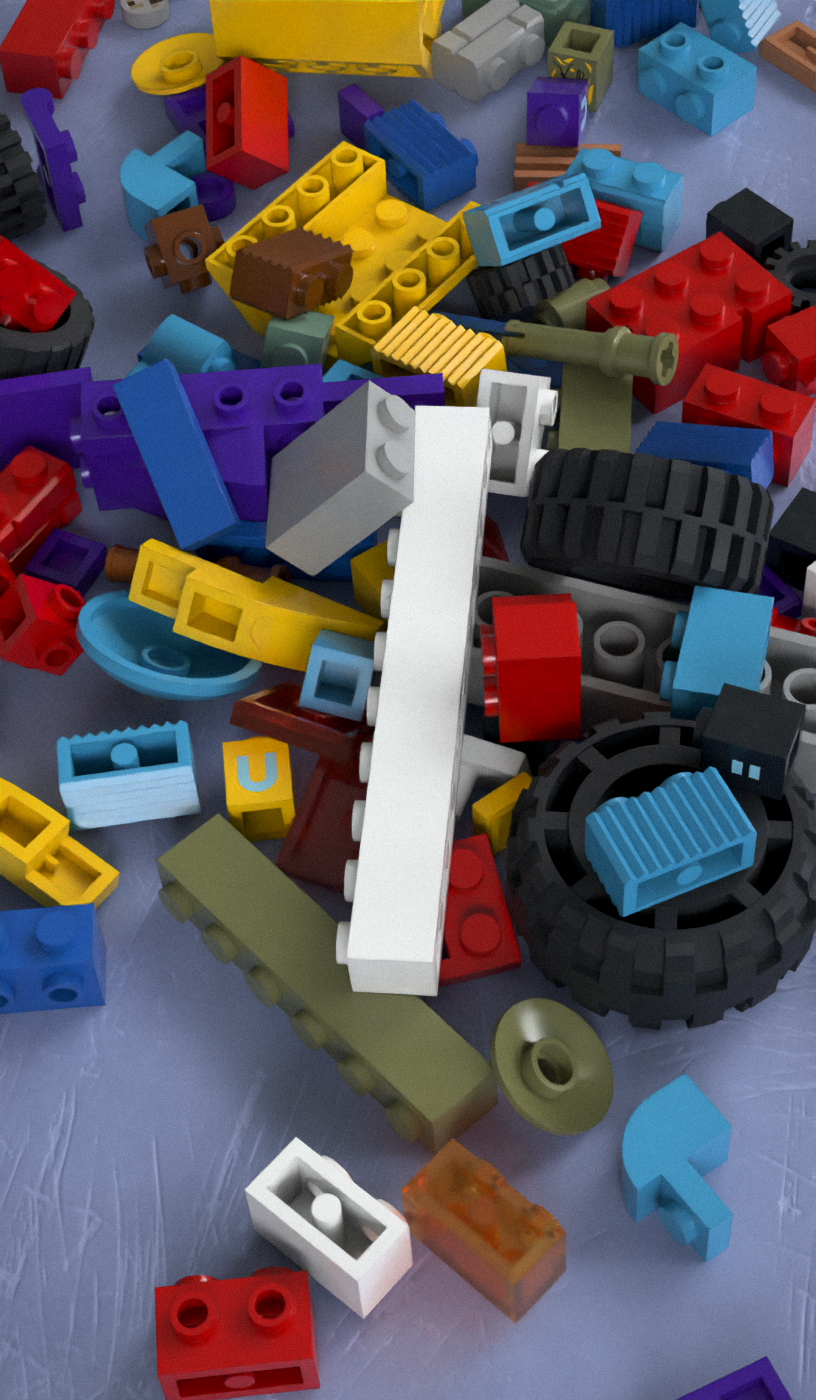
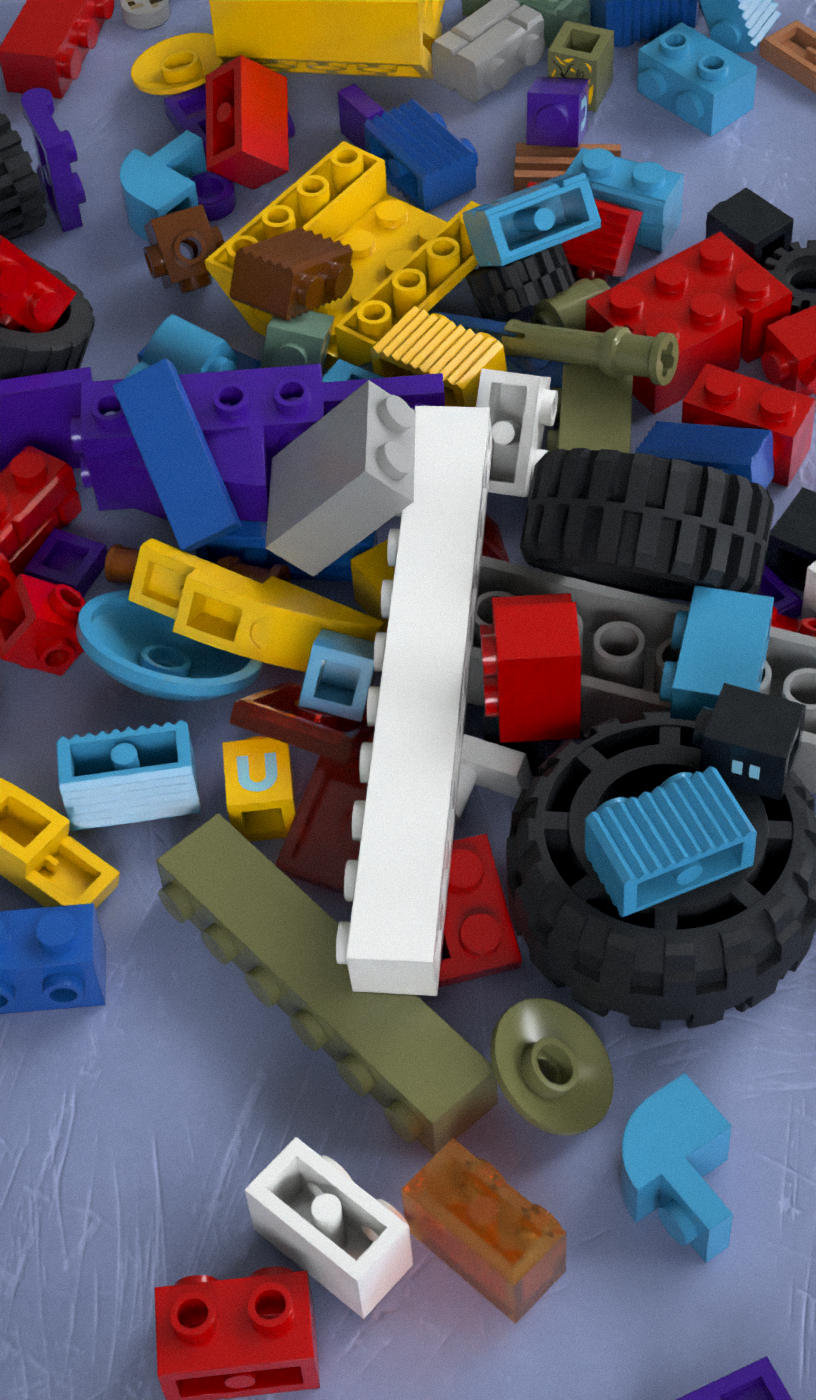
yellow tile [472,771,532,855] -> none

